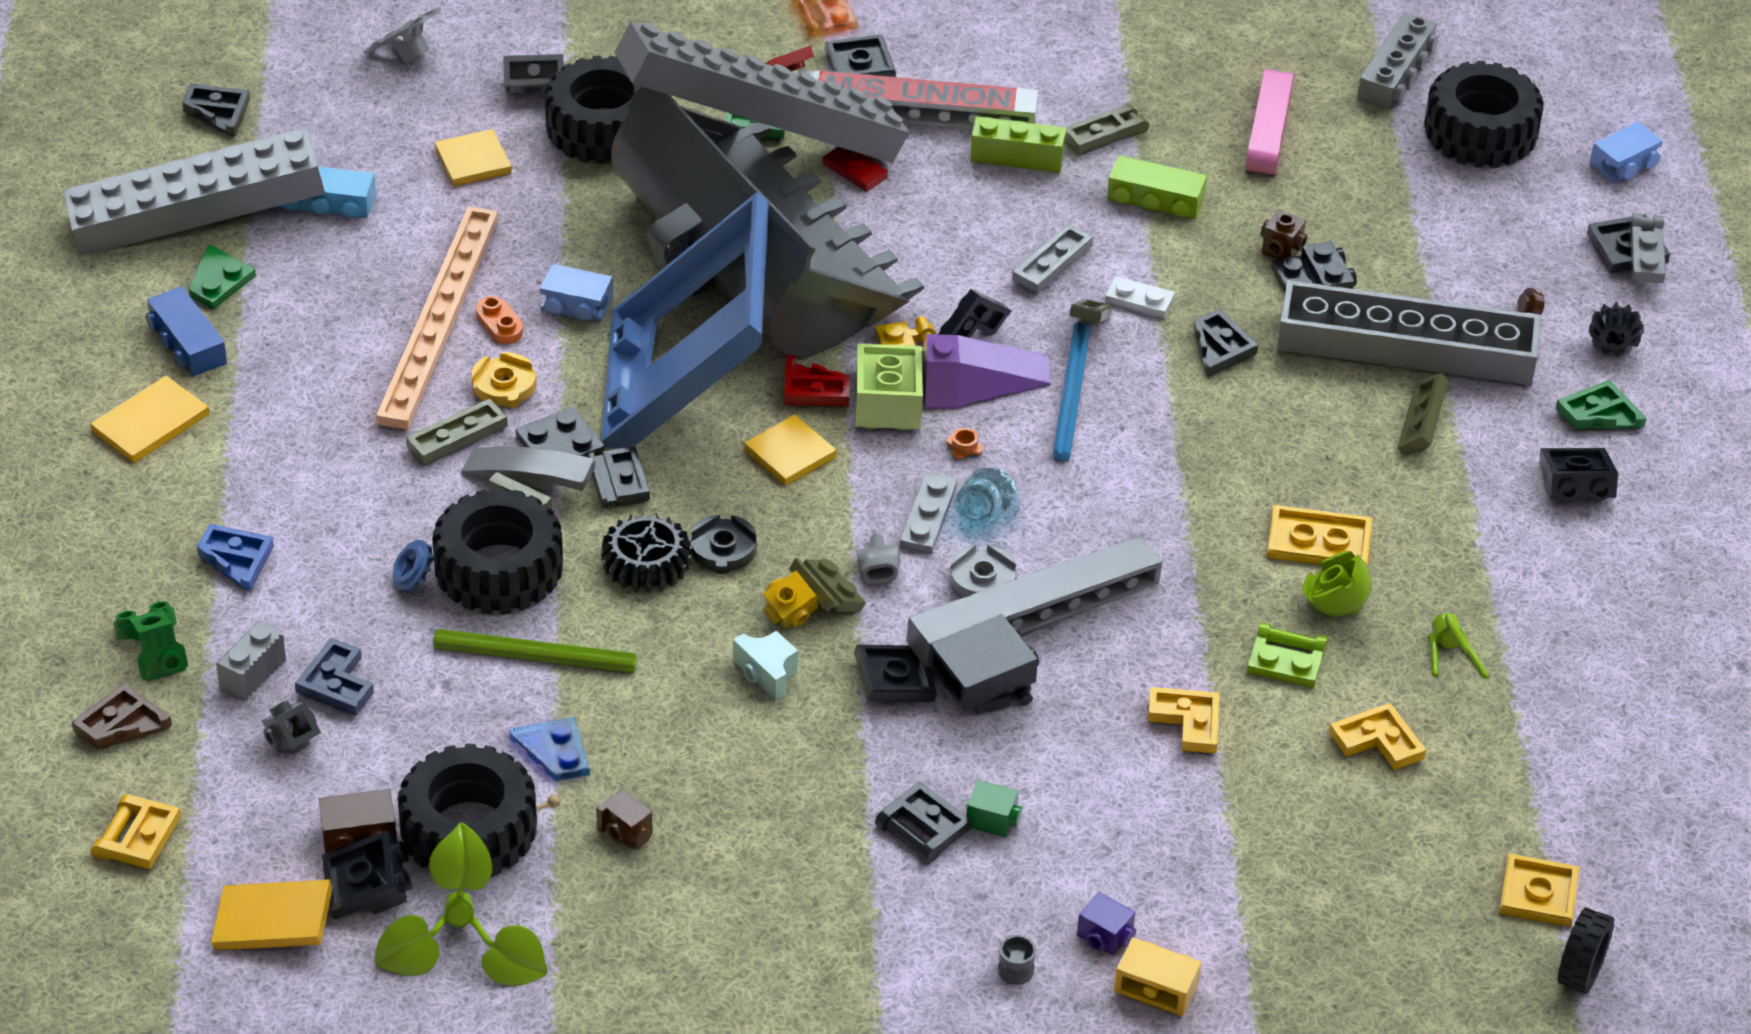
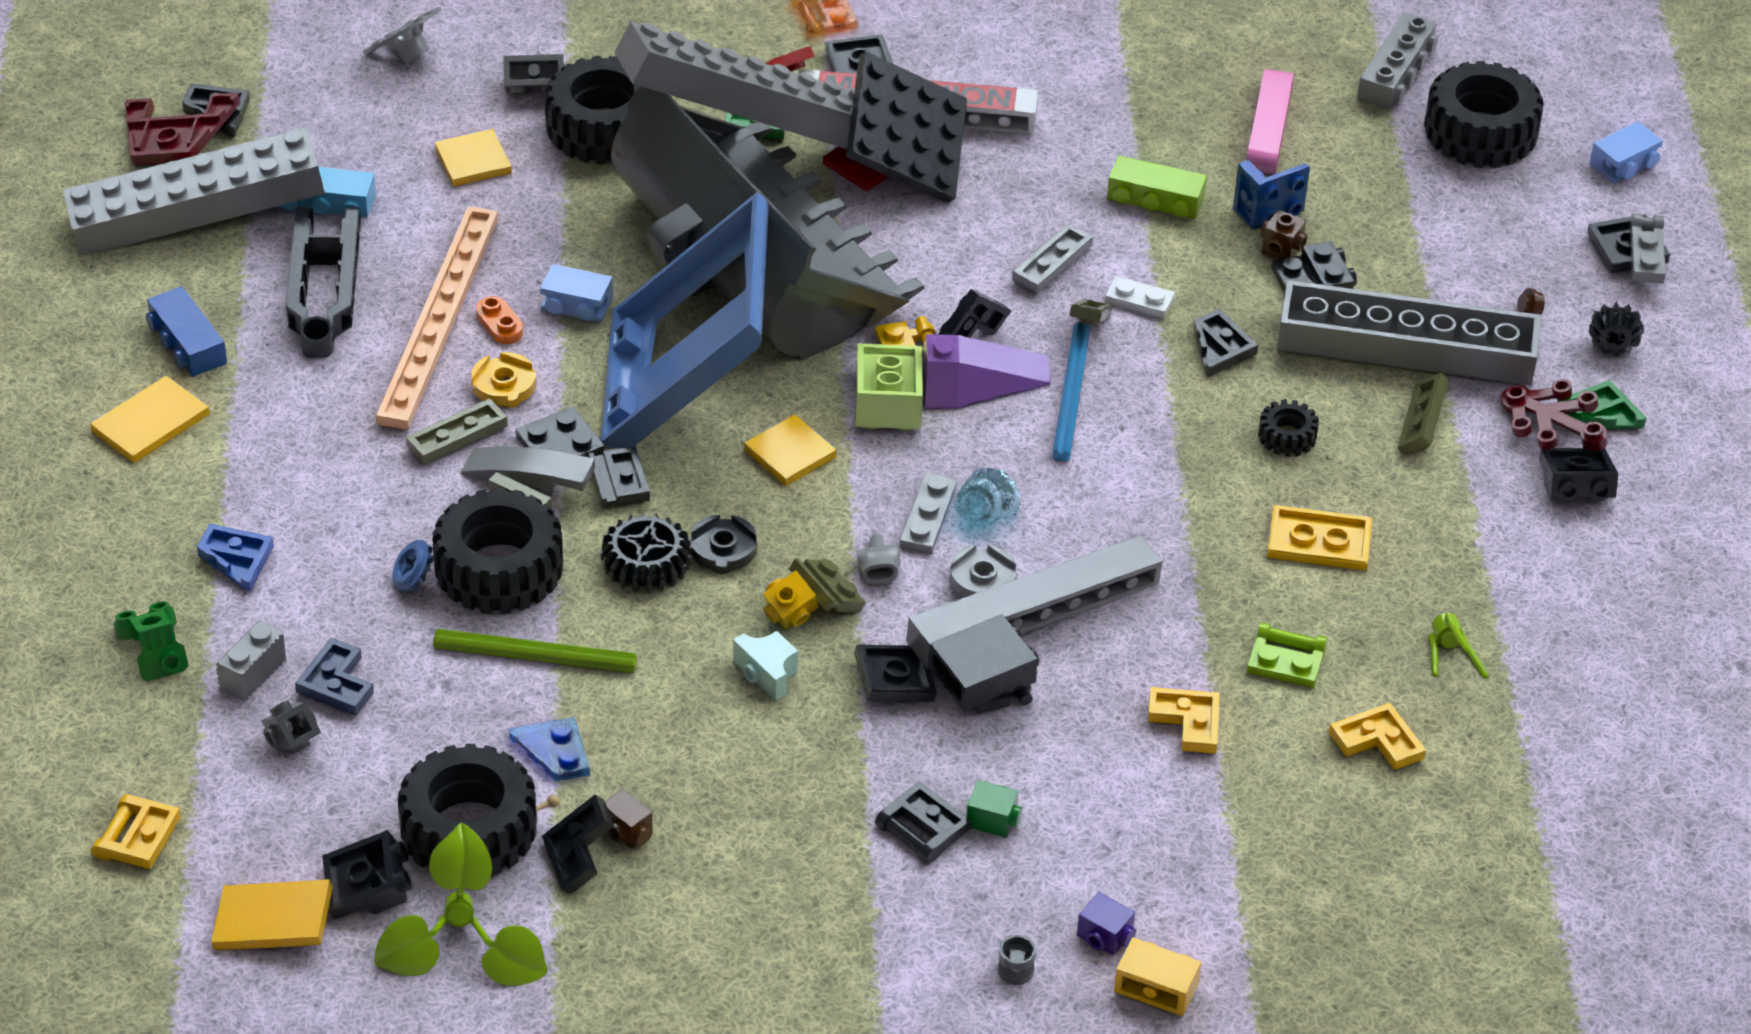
reddish brown wing [72,683,172,749] -> none
green wing [189,244,256,310] -> none
brick [318,789,397,854] -> none
red wing [784,355,850,407] -> none
orange plate [946,428,983,459] -> none
lime brick [970,116,1066,173] -> none
olive plate [1065,104,1150,154] -> none
lime cylinder [1302,551,1372,617] -> none
yellow tile [1499,853,1580,927] -> none
black tyre [1557,907,1615,994] -> none
none -> dark red wing [125,92,240,165]
none -> black piece [286,206,361,357]
none -> black plate [542,794,614,894]
none -> black plate [846,51,967,202]
none -> blue bracket [1233,160,1310,230]
none -> black tyre [1258,399,1319,457]
none -> plant [1500,379,1608,452]

